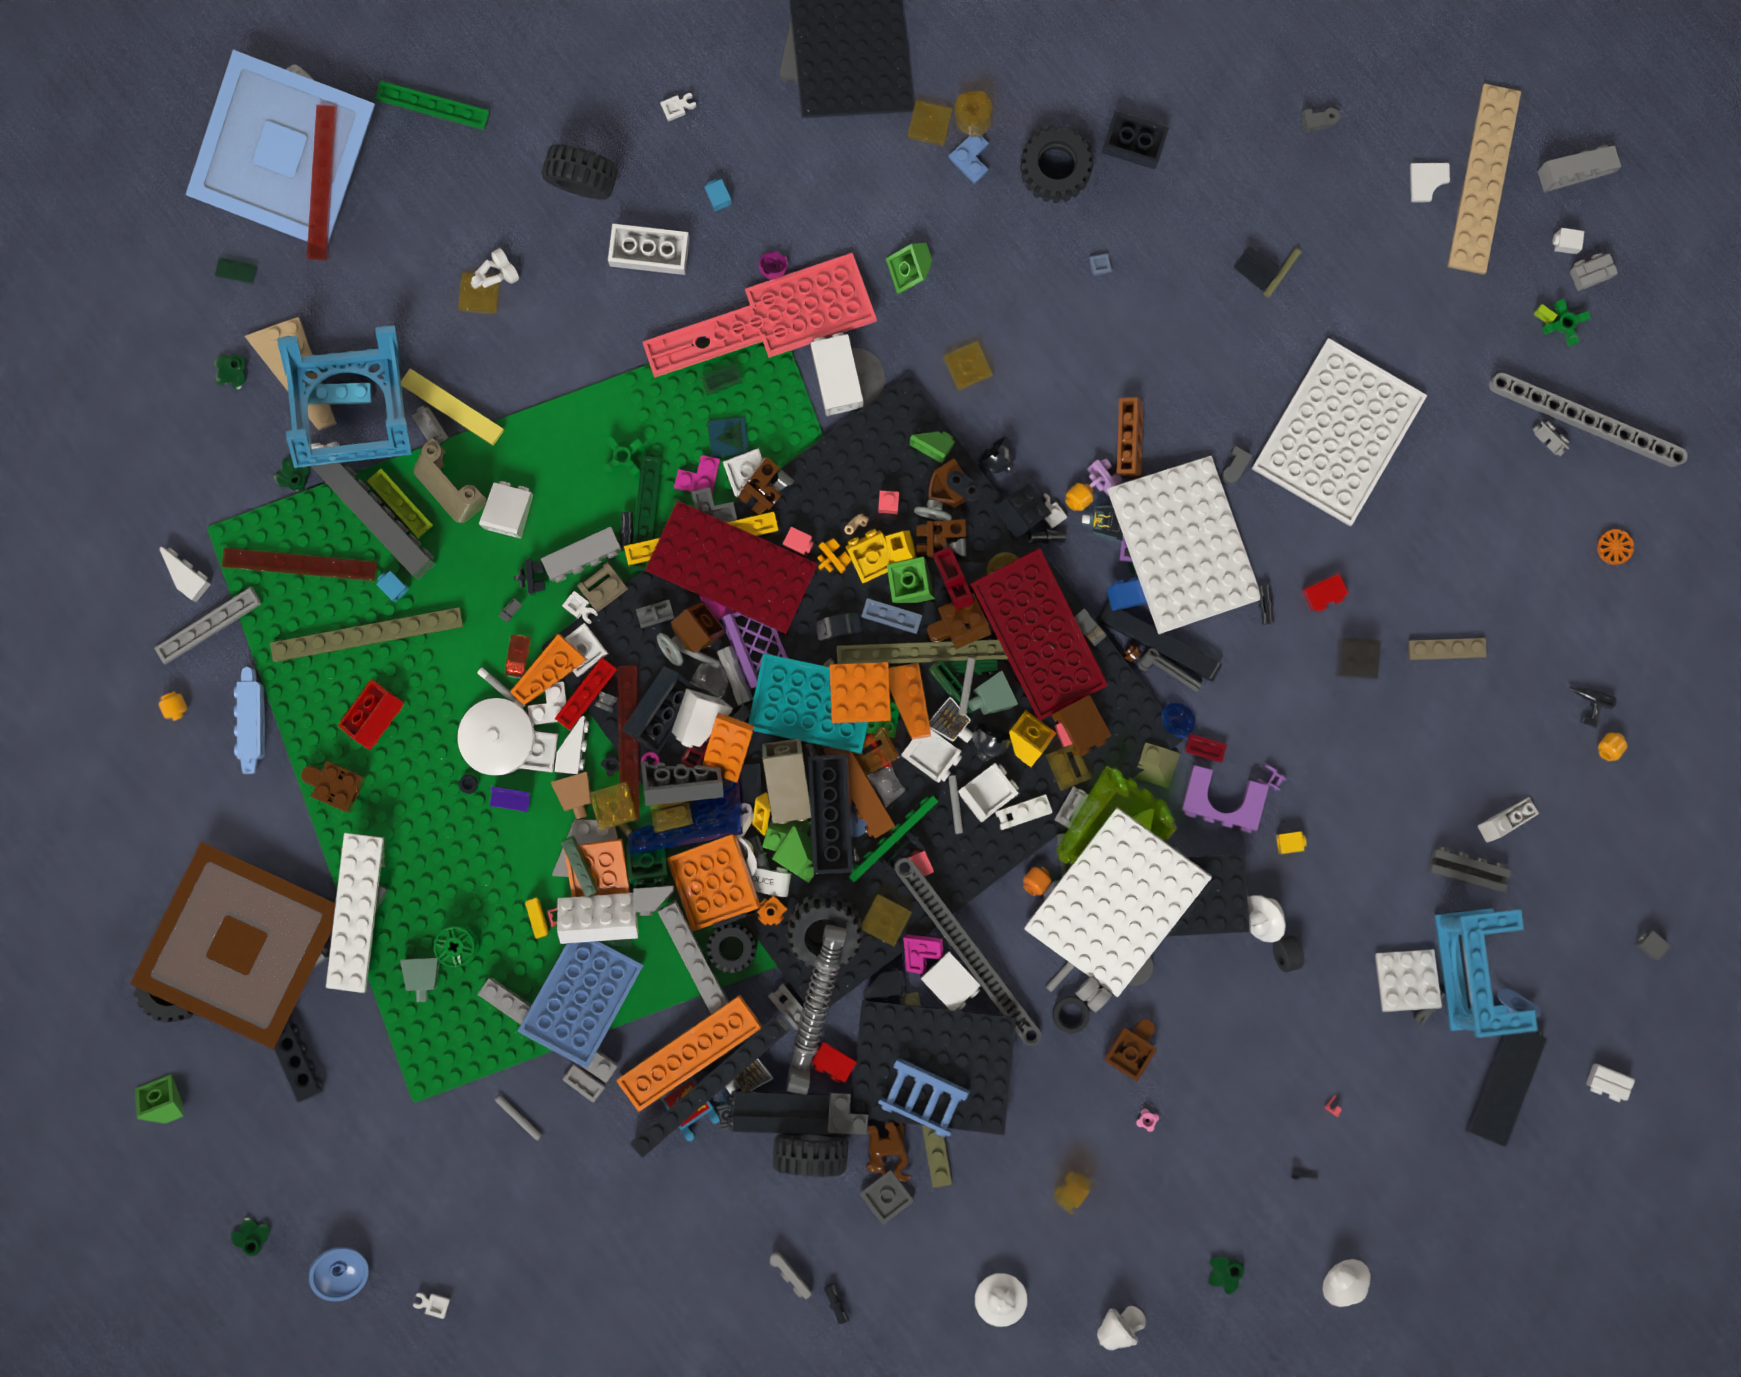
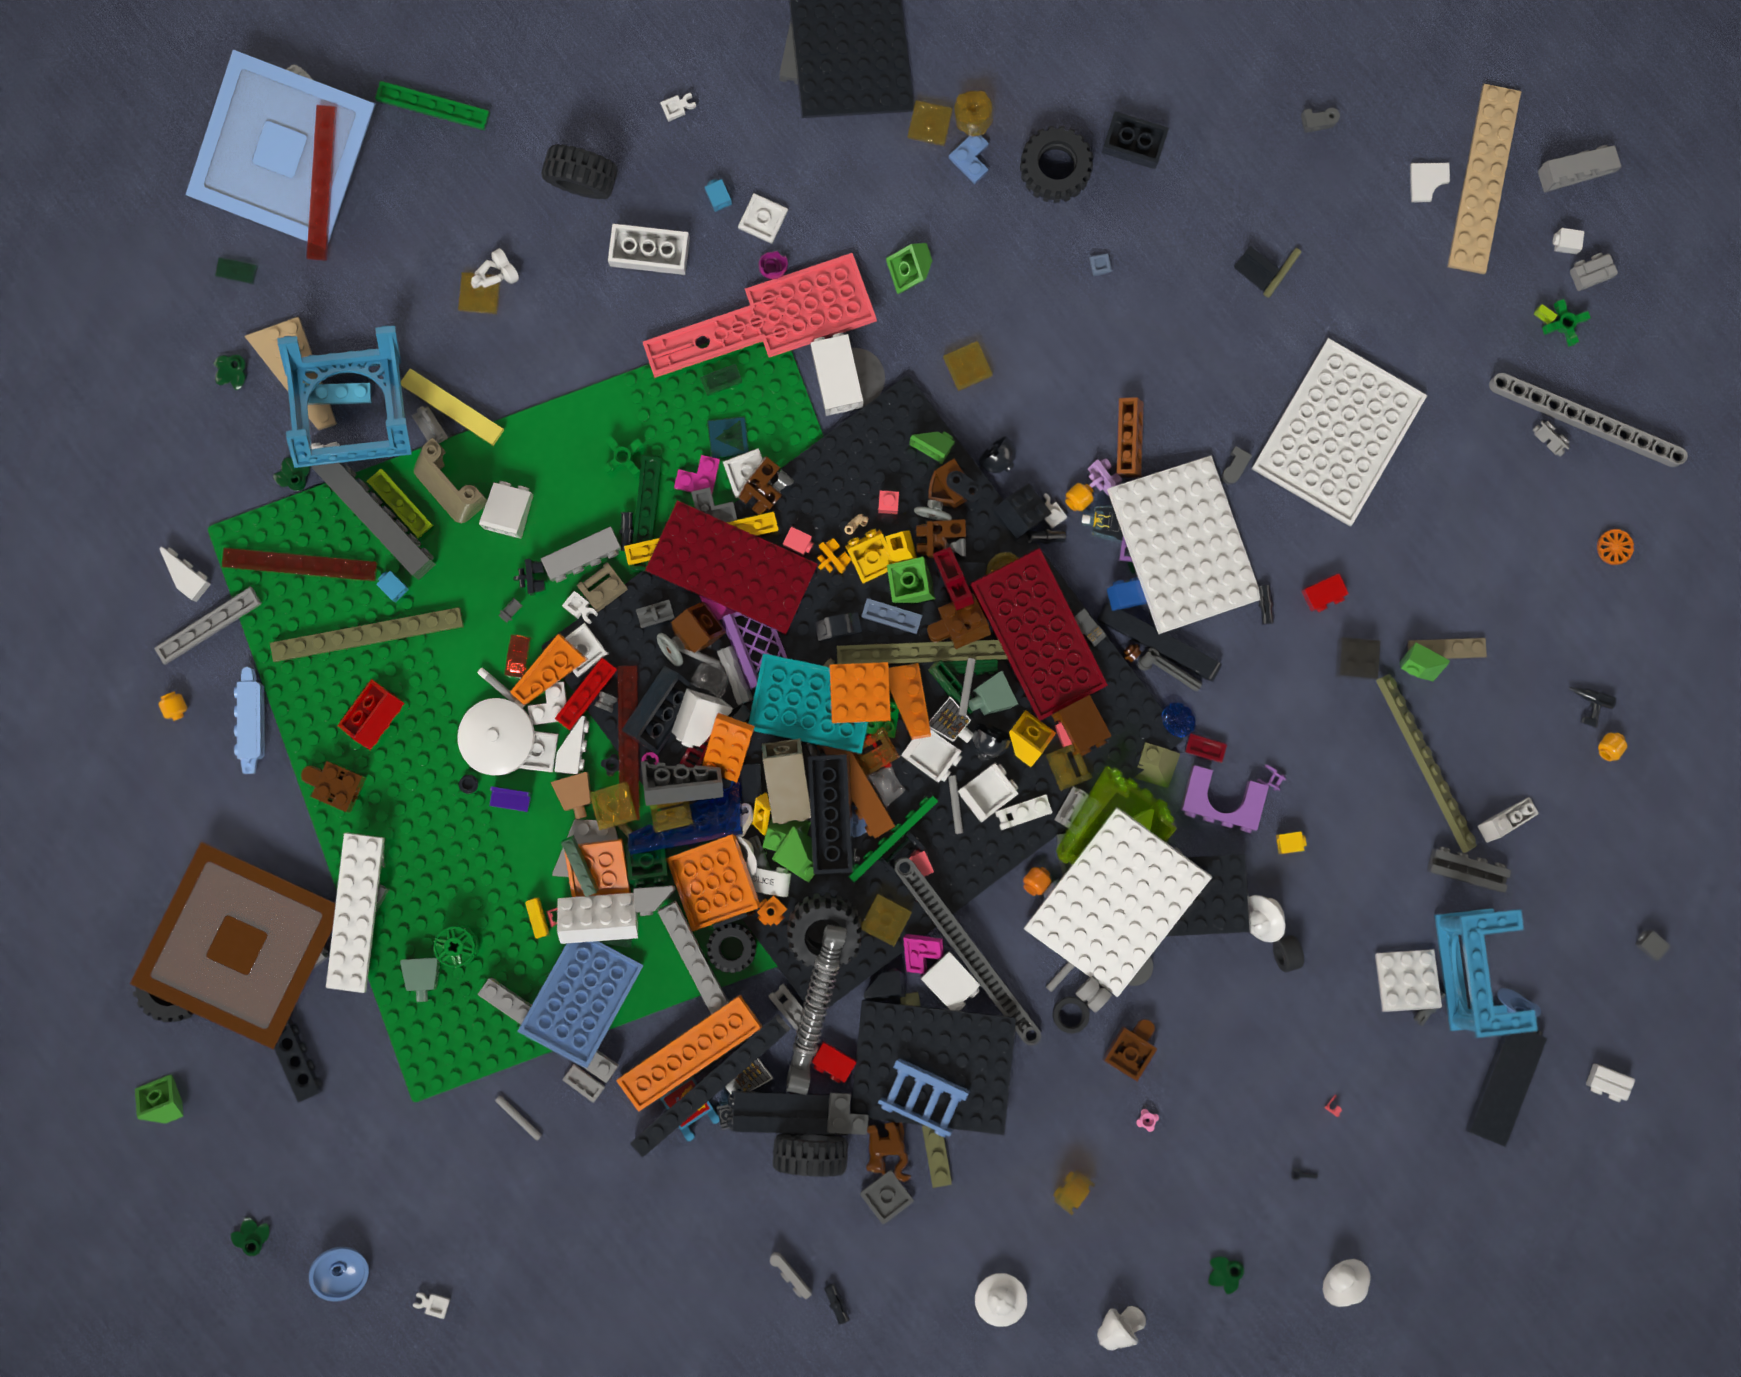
none -> white tile [738,193,788,244]
none -> olive plate [1376,674,1477,853]
none -> bright green slope [1399,642,1450,681]

